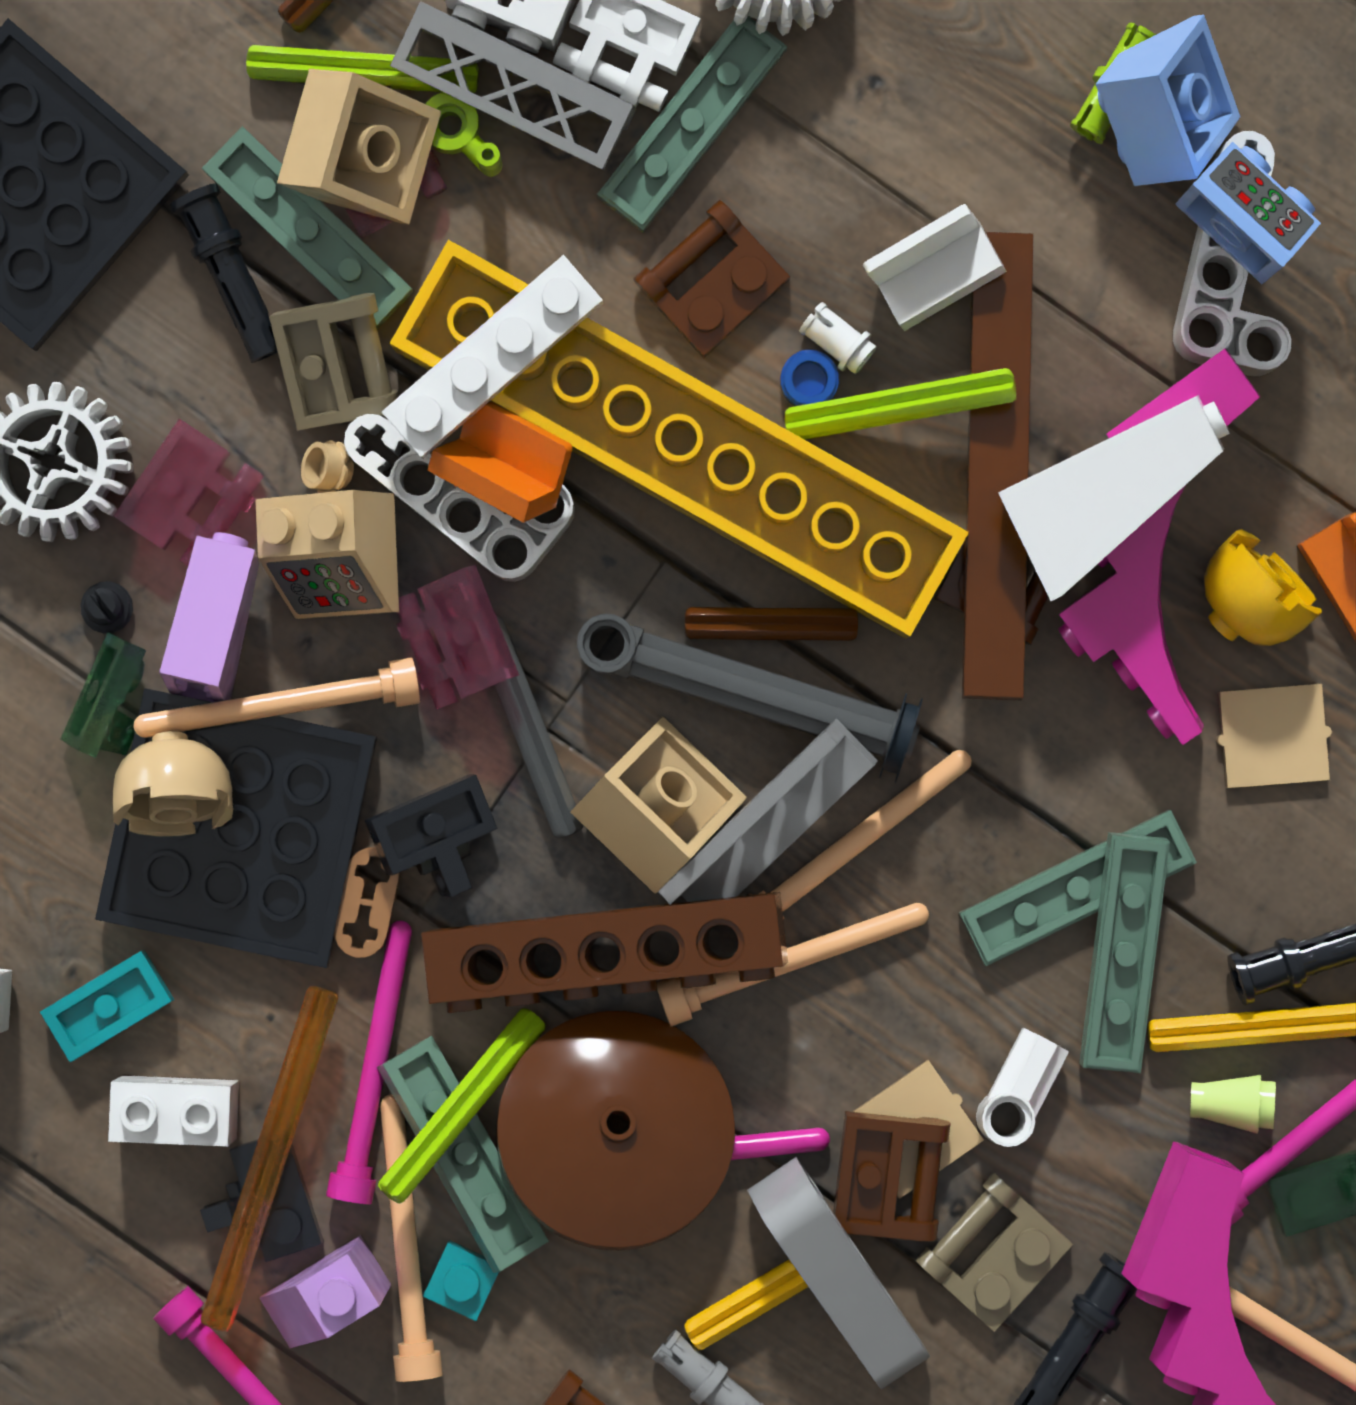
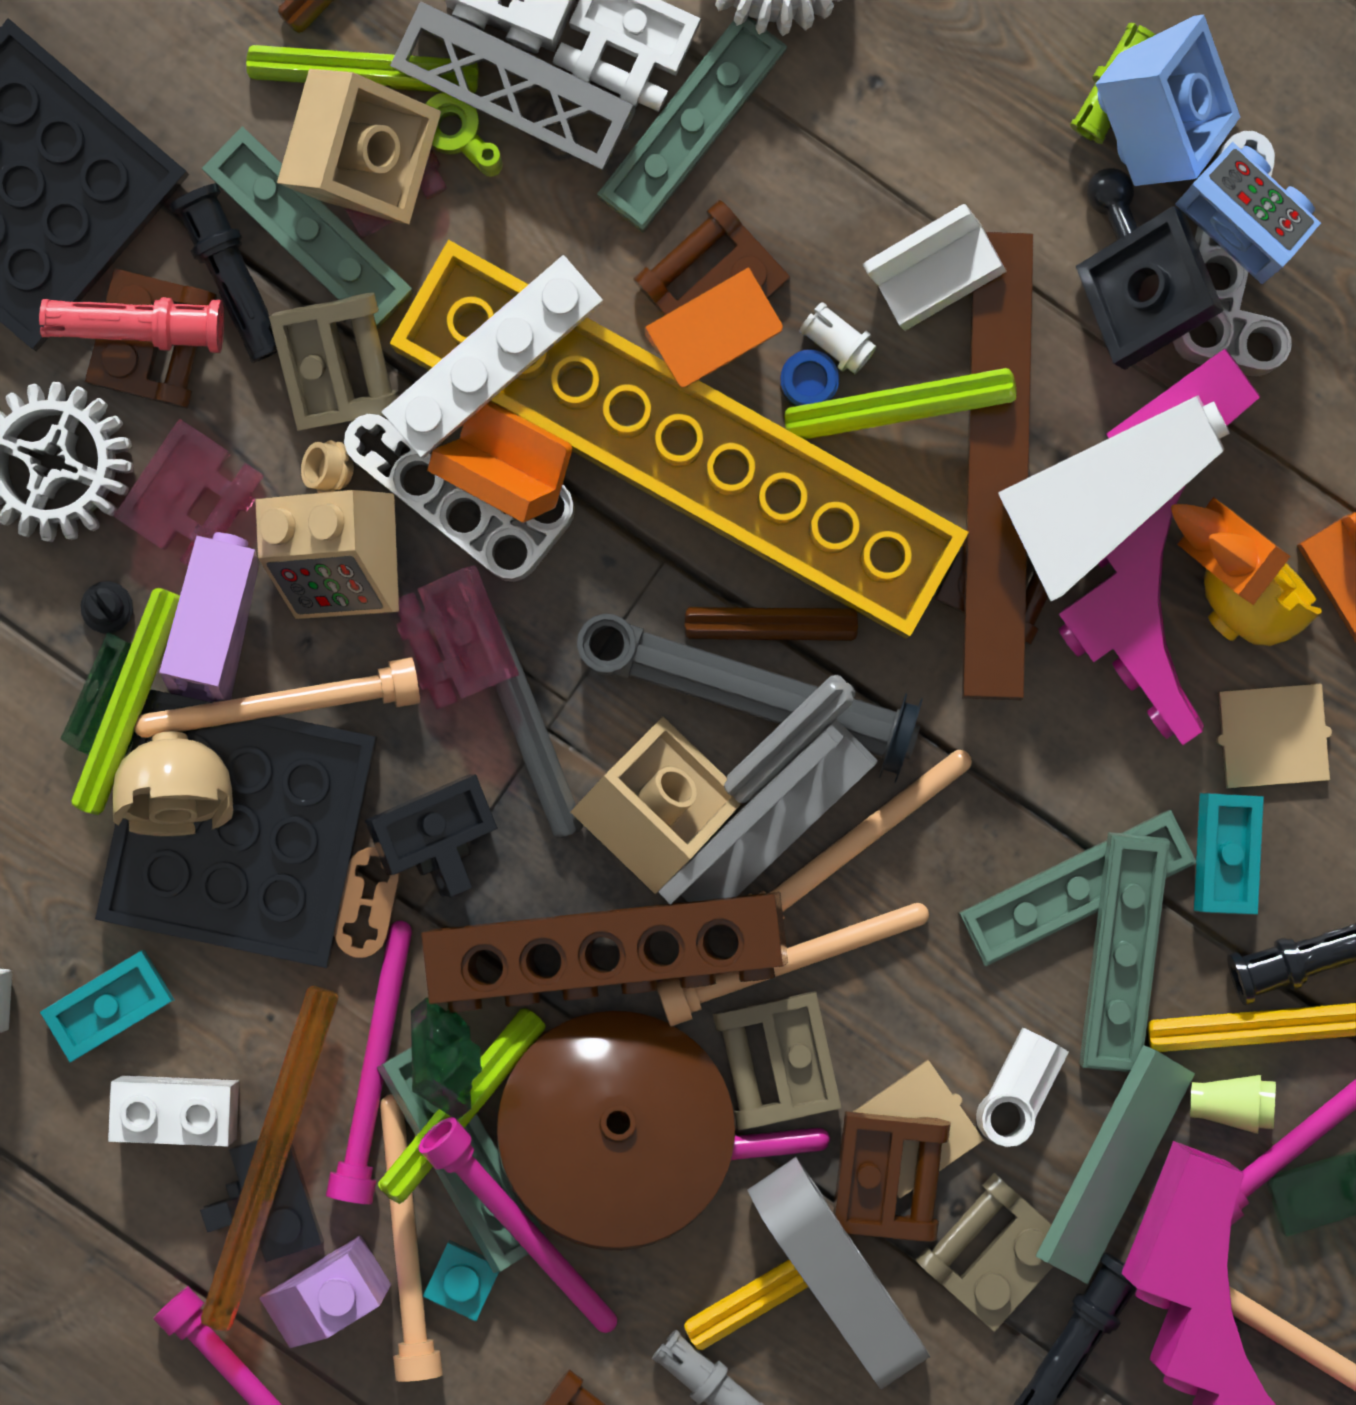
none -> coral pin [39,297,224,353]
none -> lime axle [71,588,180,815]
none -> reddish brown plate [85,268,217,409]
none -> clear green hinge [411,997,482,1120]
none -> dark pink piece [418,1117,617,1333]
none -> orange panel [645,267,783,388]
none -> dark tan plate [712,991,842,1130]
none -> light grey axle [724,675,855,803]
none -> sand green tile [1036,1045,1195,1284]
none -> black plate [1076,168,1224,370]
none -> orange tile [1171,497,1291,605]
none -> teal plate [1194,793,1264,914]

